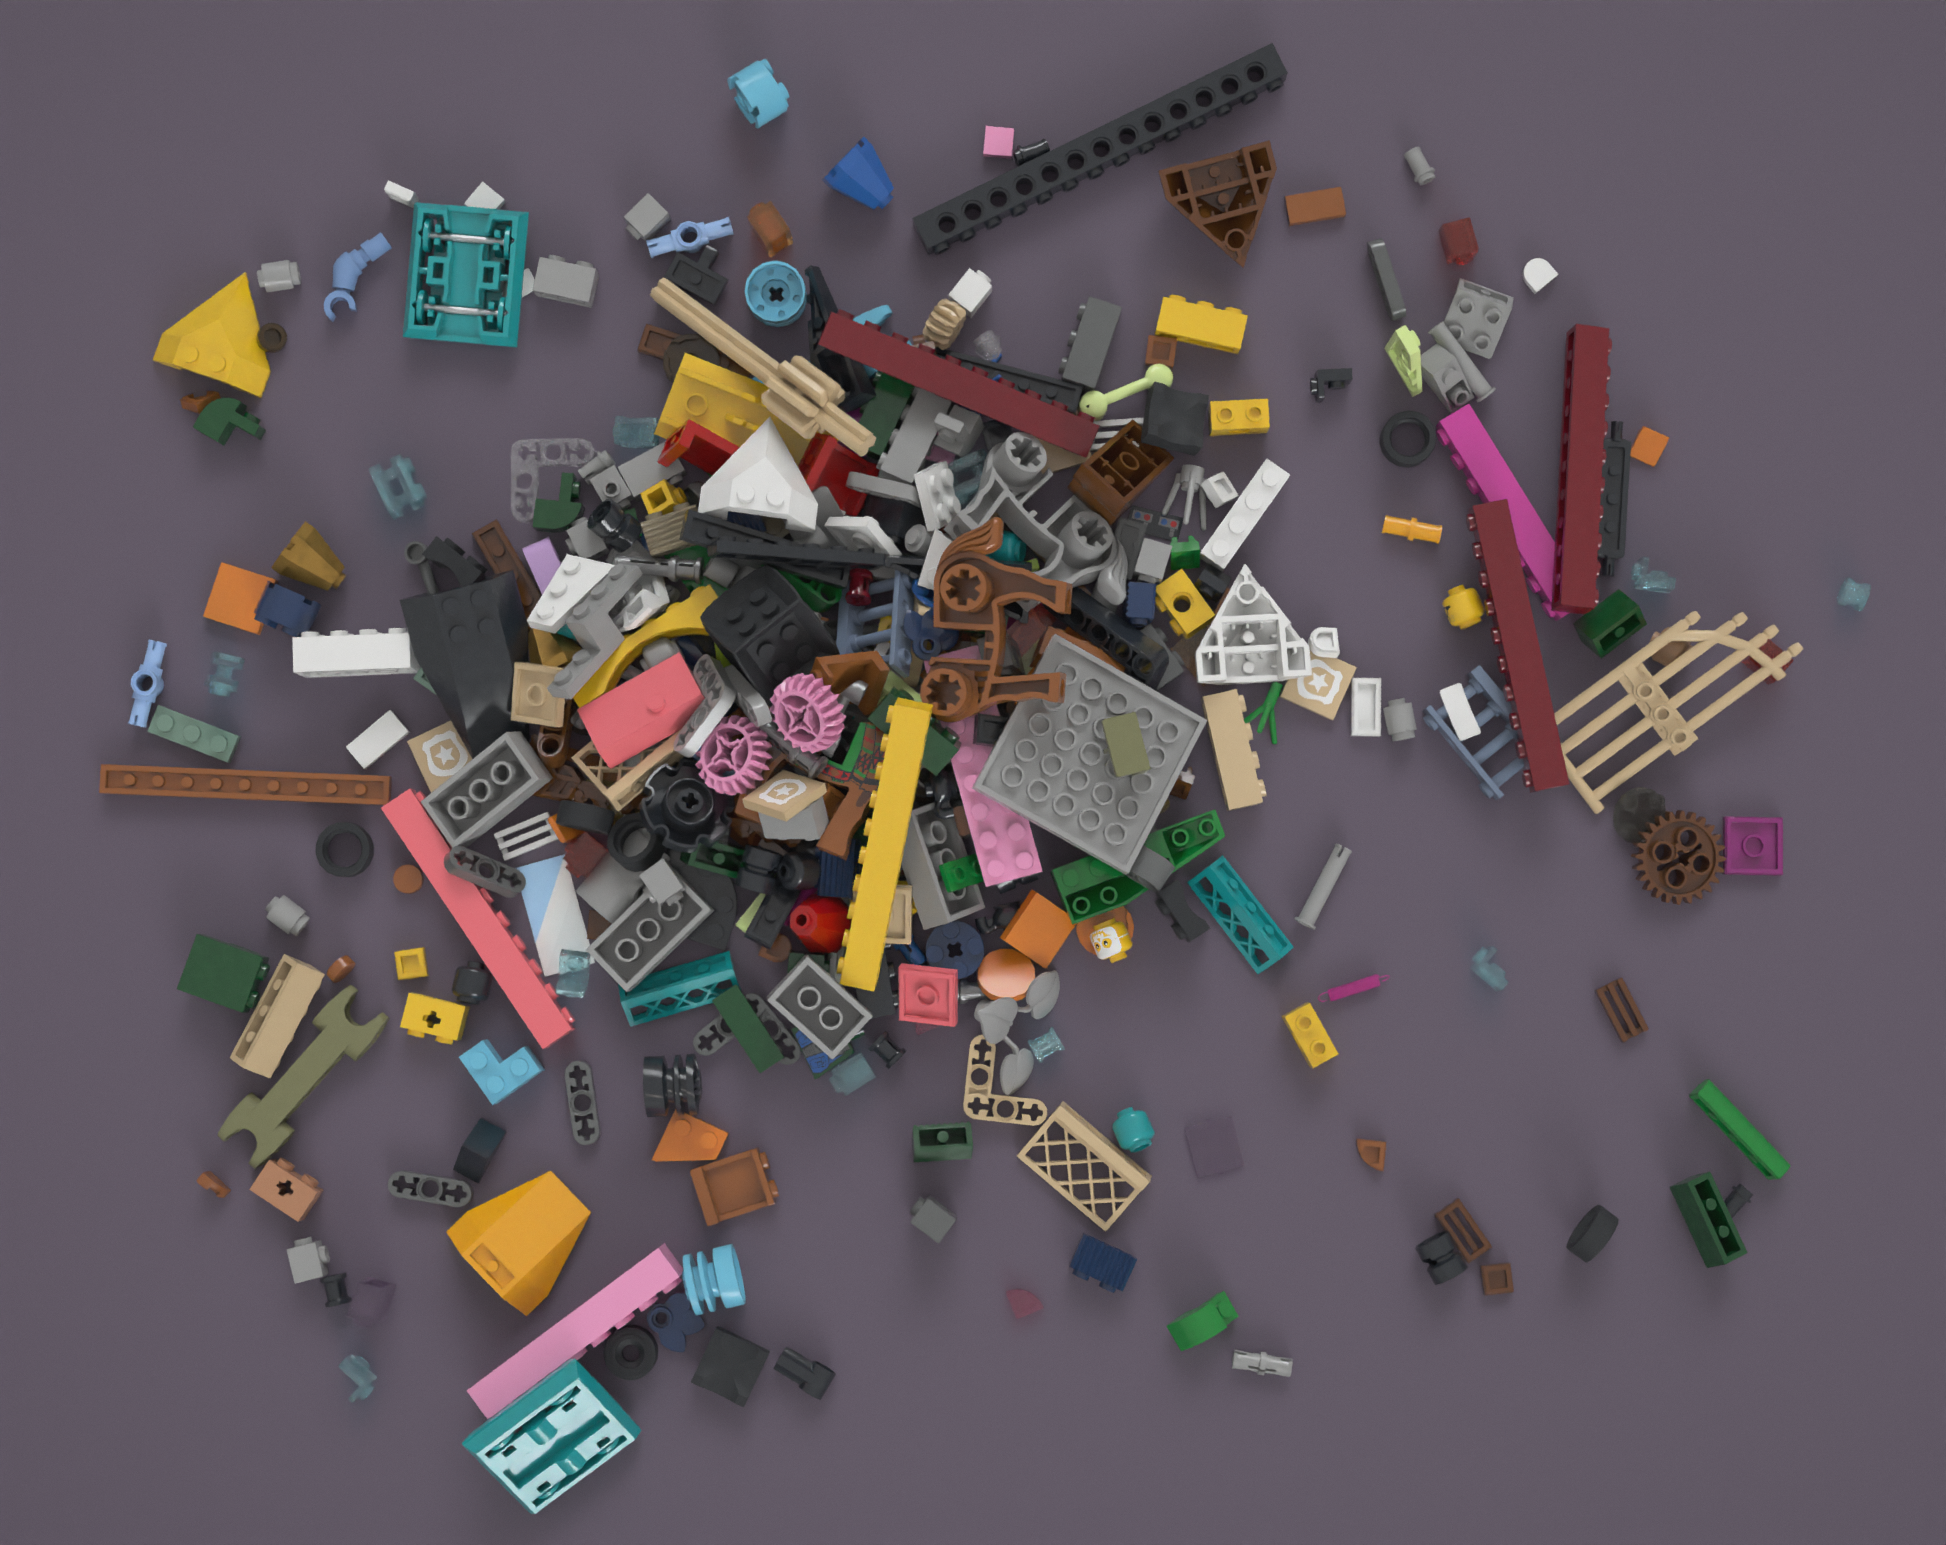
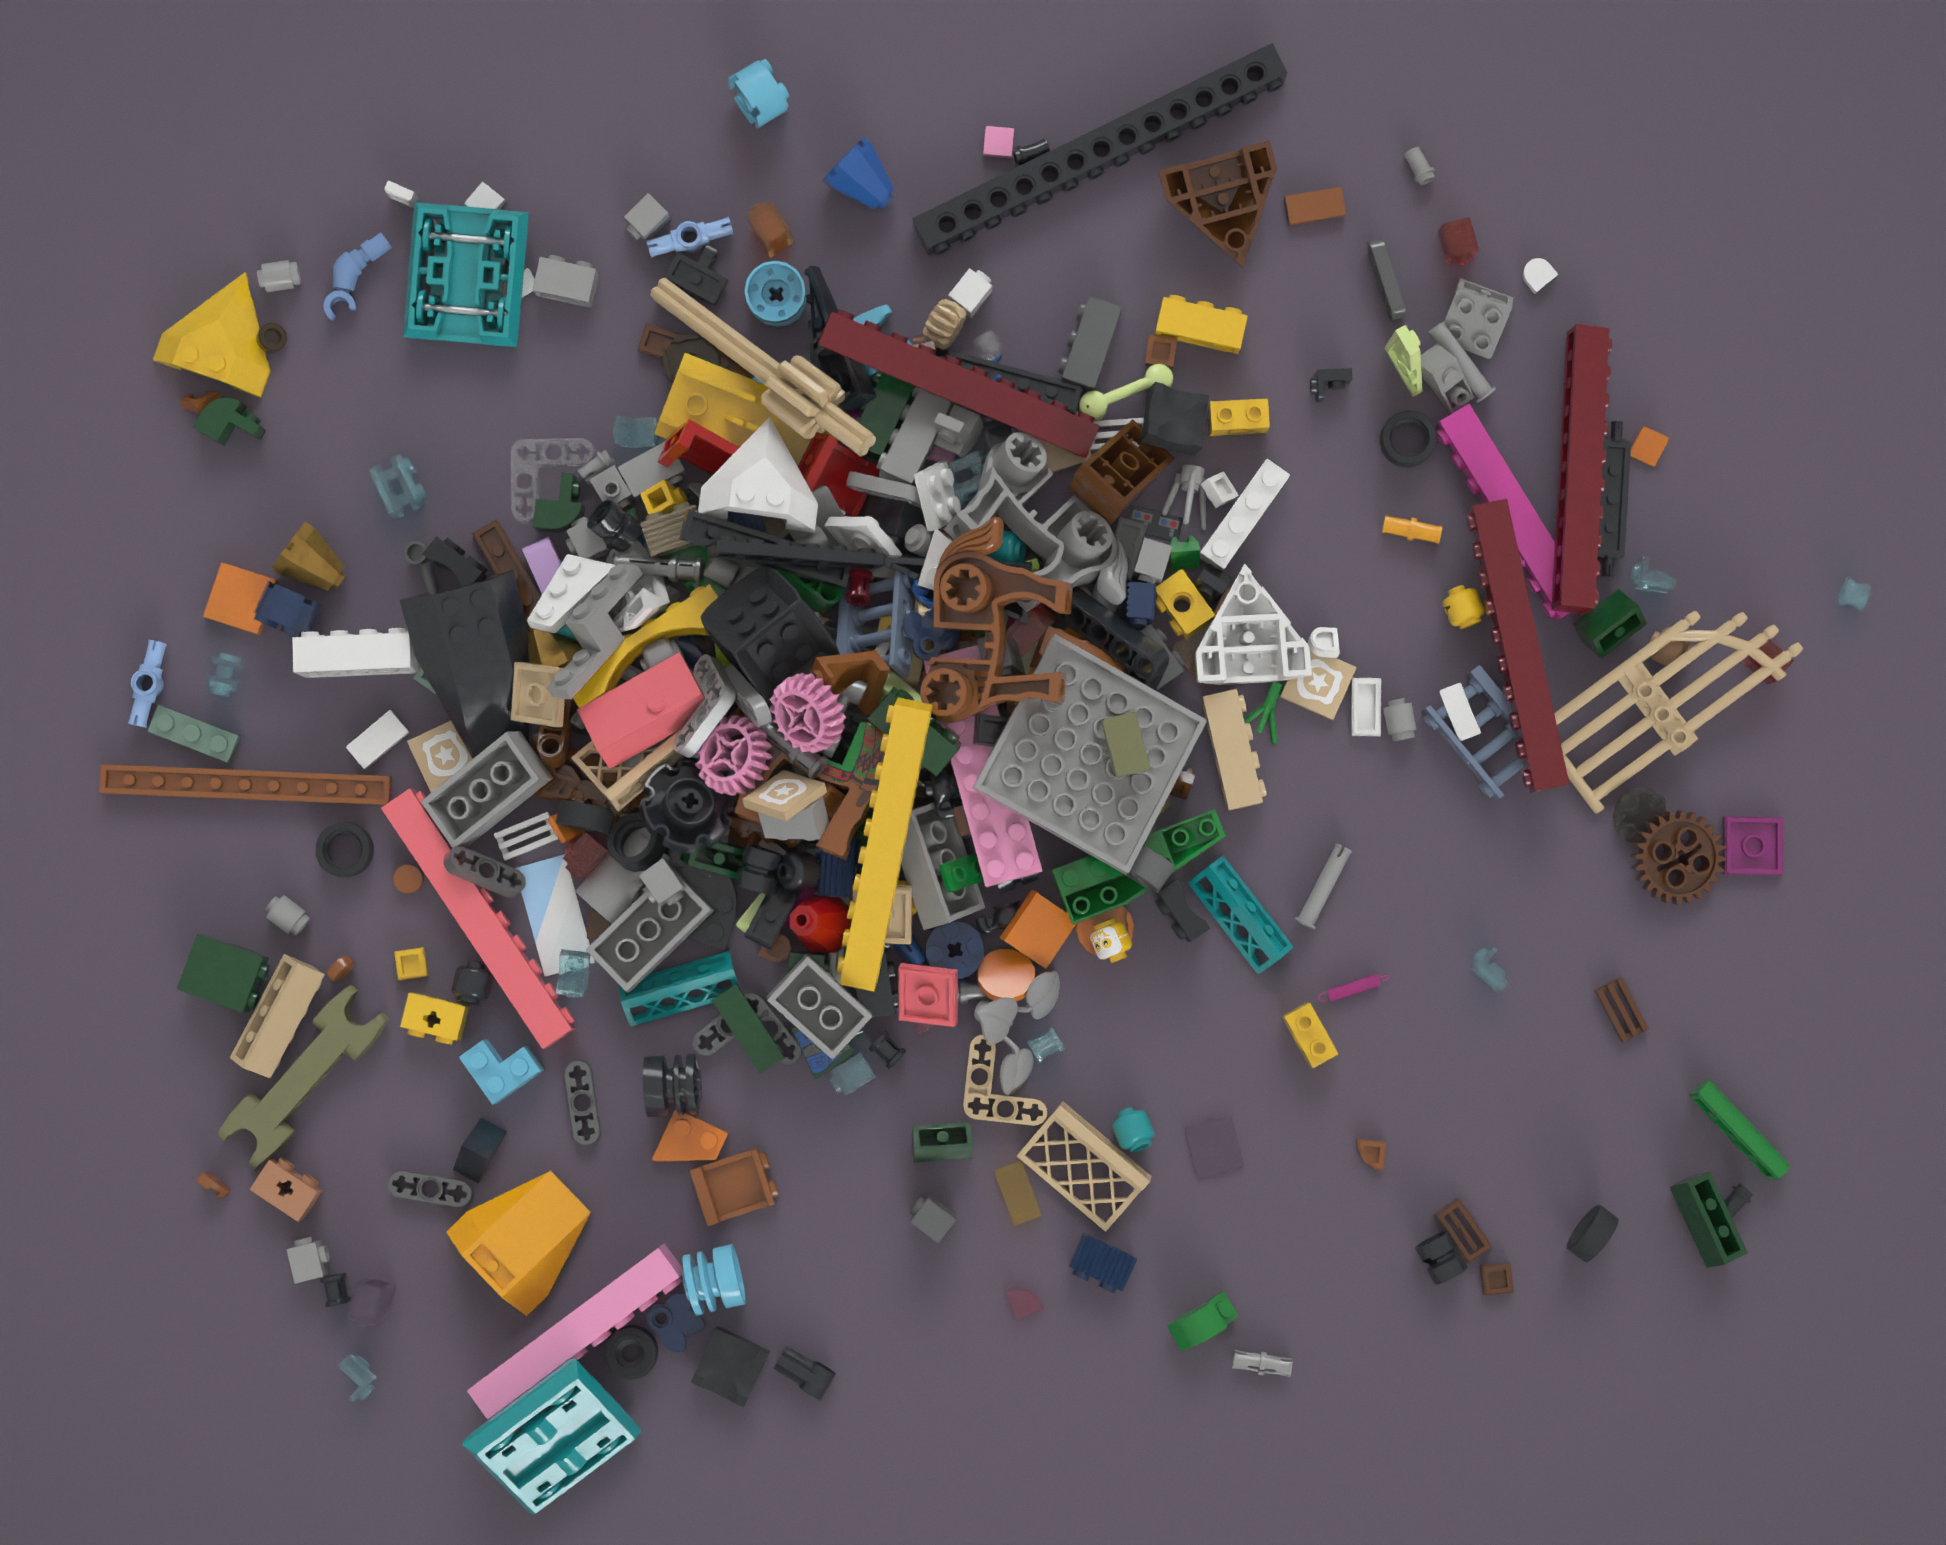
none -> clear yellow tile [994,1160,1042,1226]

